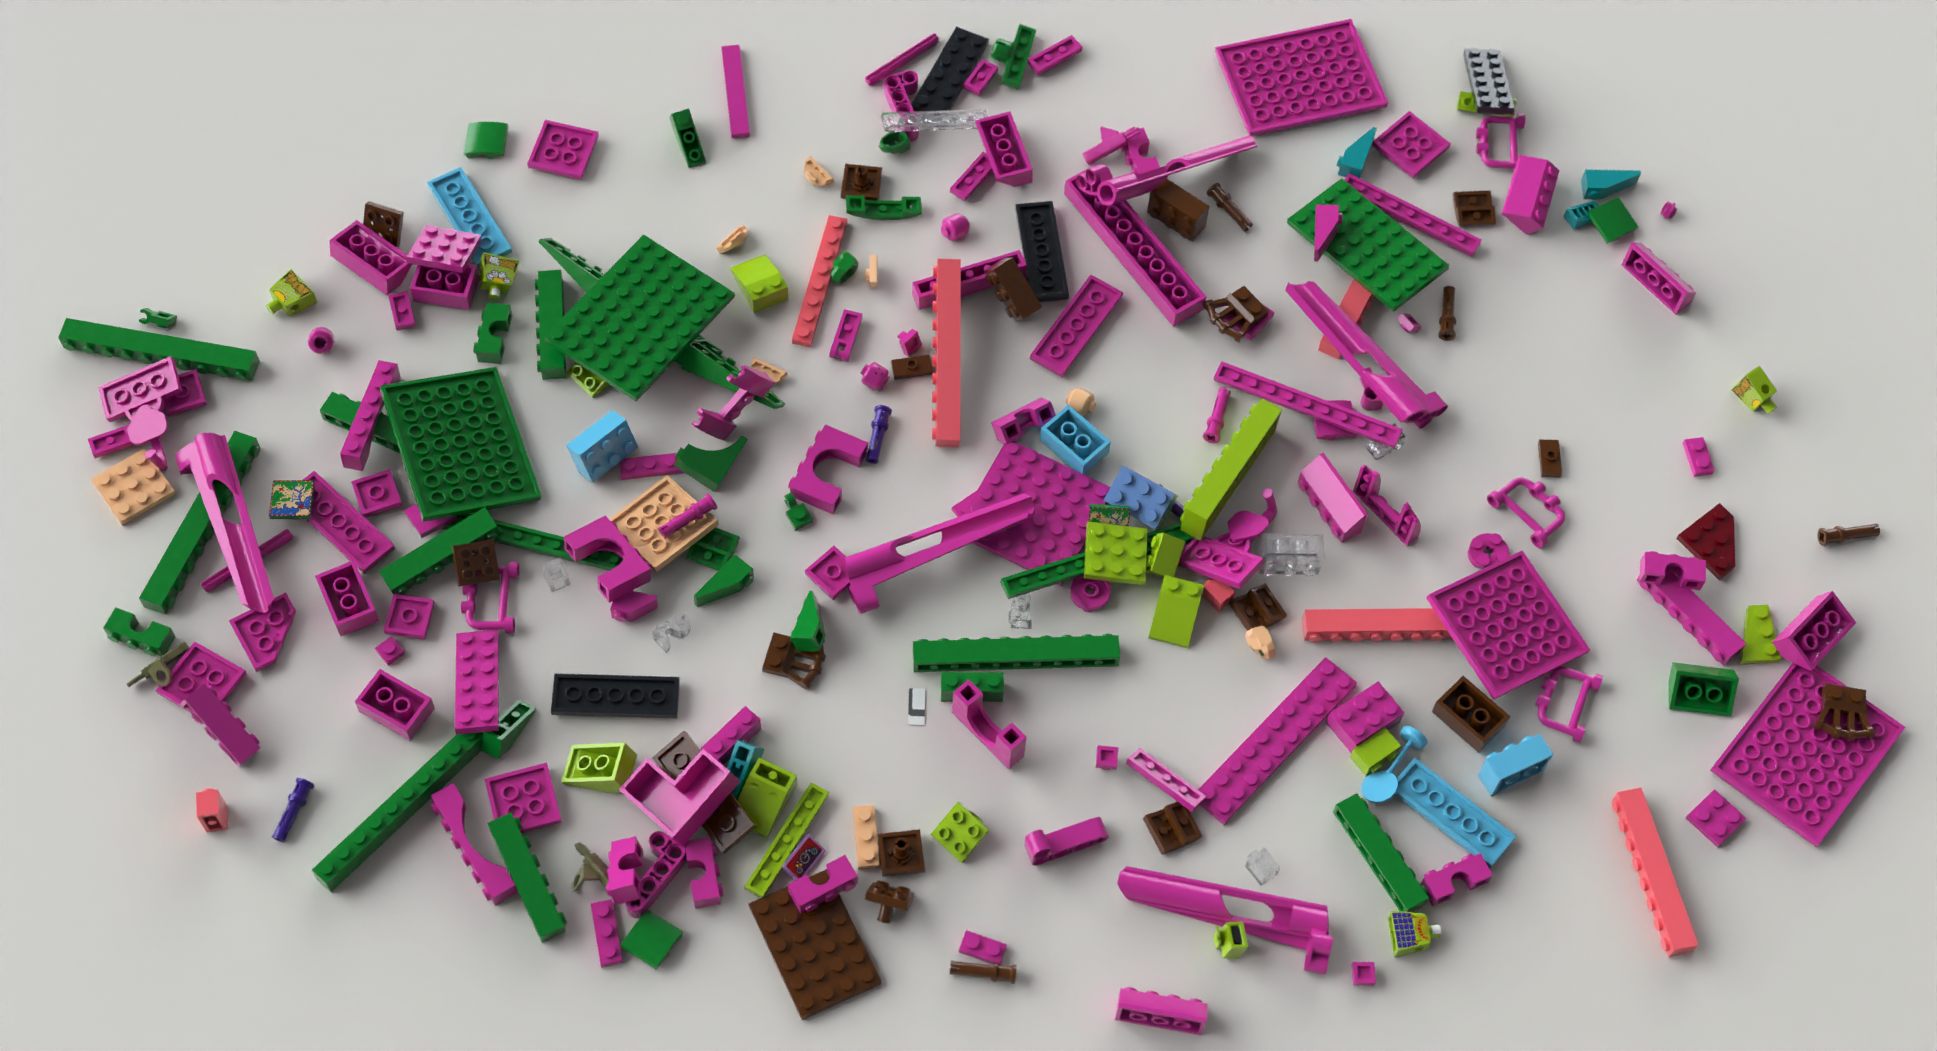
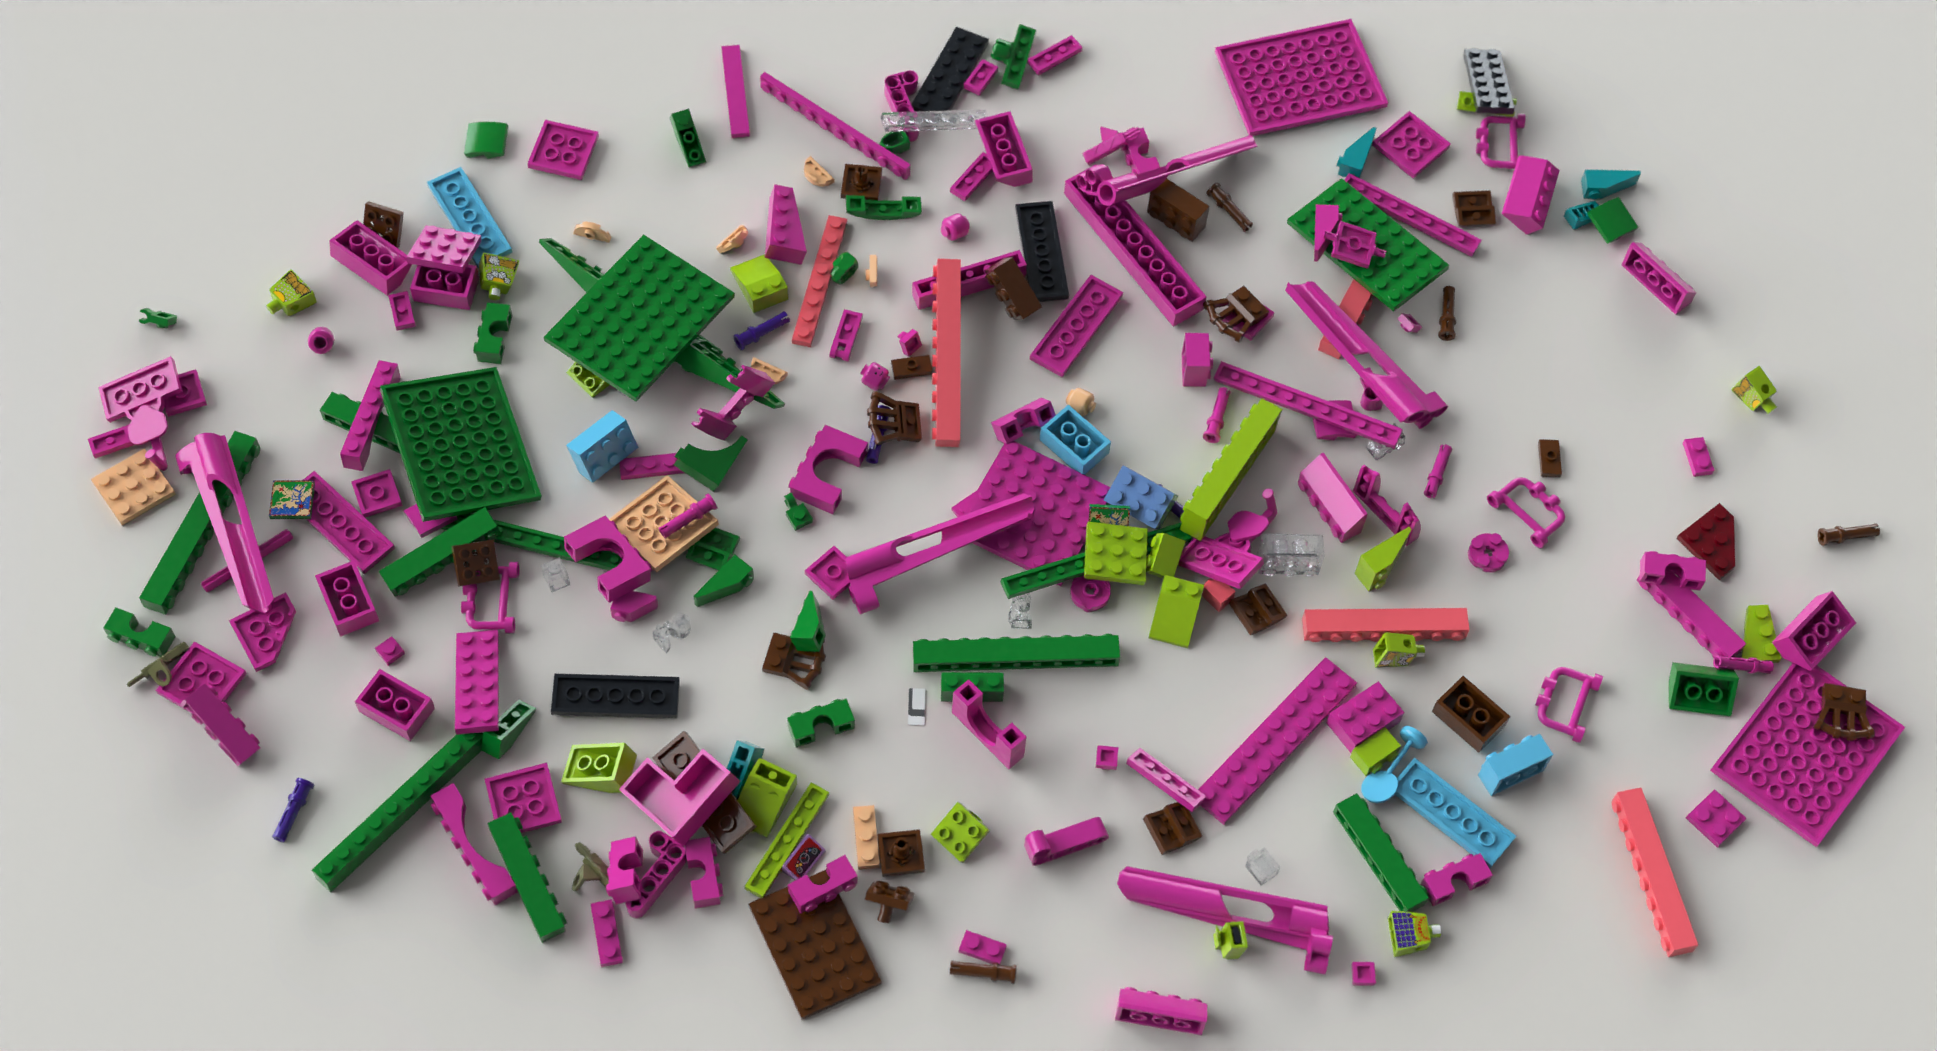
green brick [58,318,260,381] -> none
coral brick [196,788,228,832] -> none
dark pink plate [383,594,435,640] -> none
green brick [535,270,566,380] -> none
green slope [620,909,683,969] -> none
dark pink arch [701,706,761,765] -> none
dark pink axle [865,33,939,86] -> none
light nougat rock [1245,626,1276,659] -> none
dark pink plate [1426,550,1590,700] -> none
dark pink plate [1660,201,1677,219] -> none
none -> light nougat plate [573,221,611,243]
none -> dark purple pin [733,311,790,350]
none -> dark pink plate [760,72,911,180]
none -> dark pink wedge [765,184,807,265]
none -> green arch [787,698,855,748]
none -> reddish brown plate [867,391,922,446]
none -> dark pink brick [1181,333,1213,387]
none -> dark pink plate [1322,221,1386,269]
none -> lime slope [1354,527,1412,591]
none -> lime torso [1372,632,1425,668]
none -> dark pink pin [1424,444,1452,498]
none -> dark pink pin [1713,655,1774,674]

